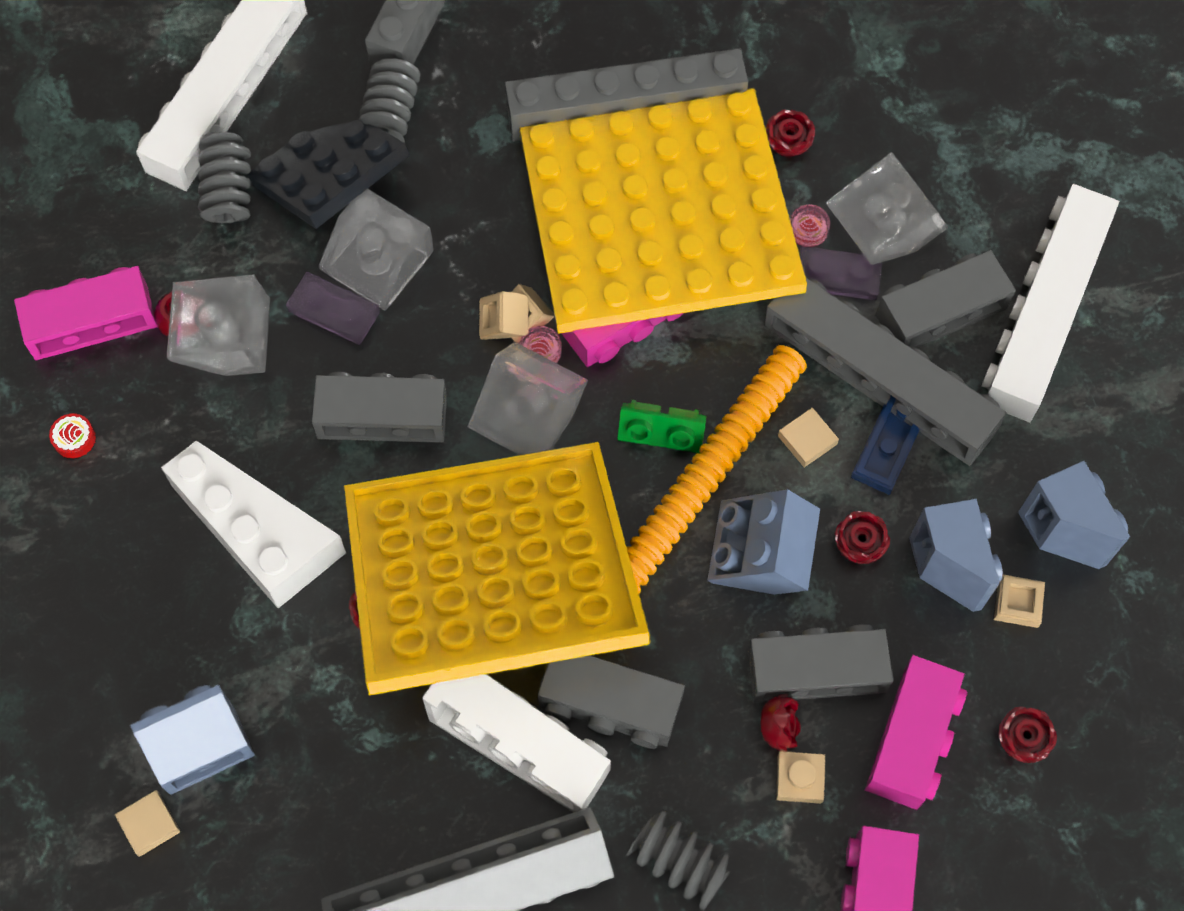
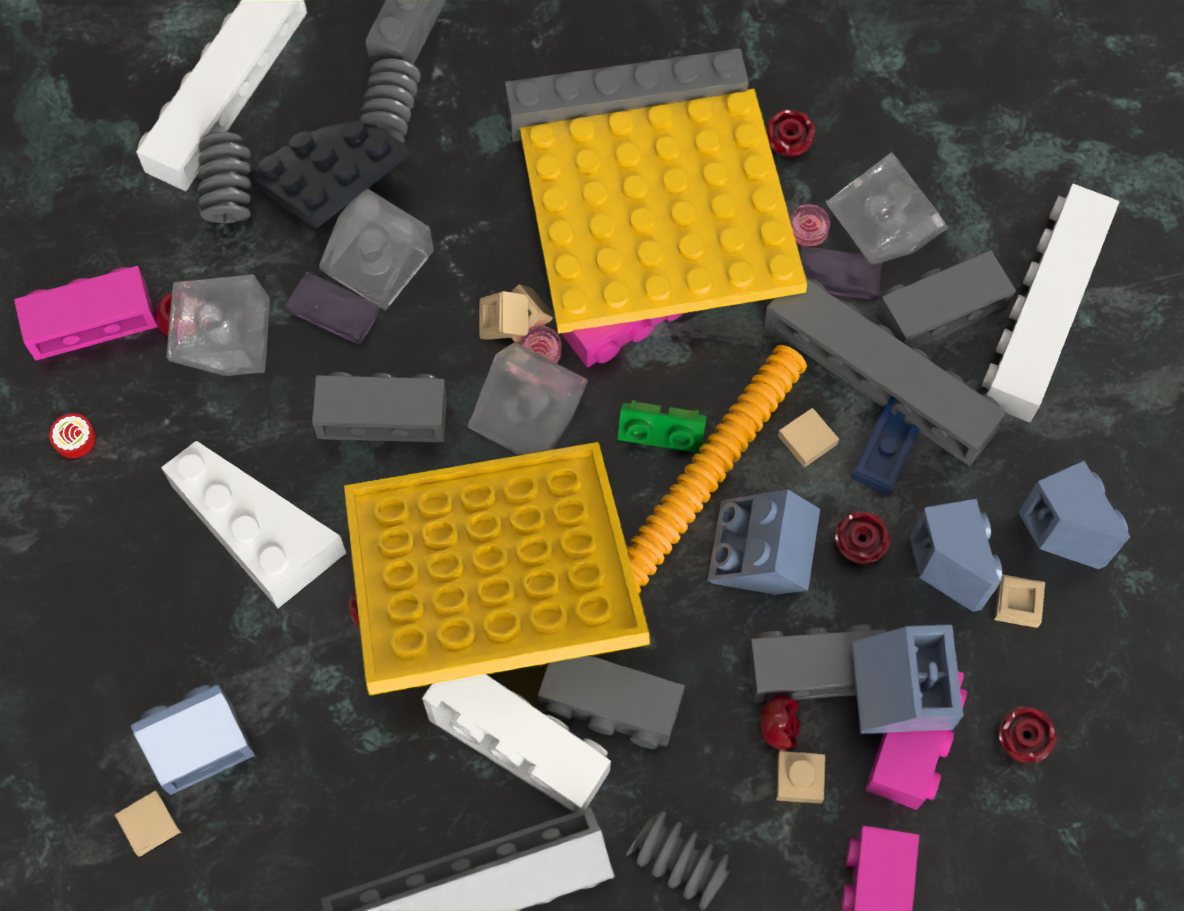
none -> sand blue slope [851,625,963,734]

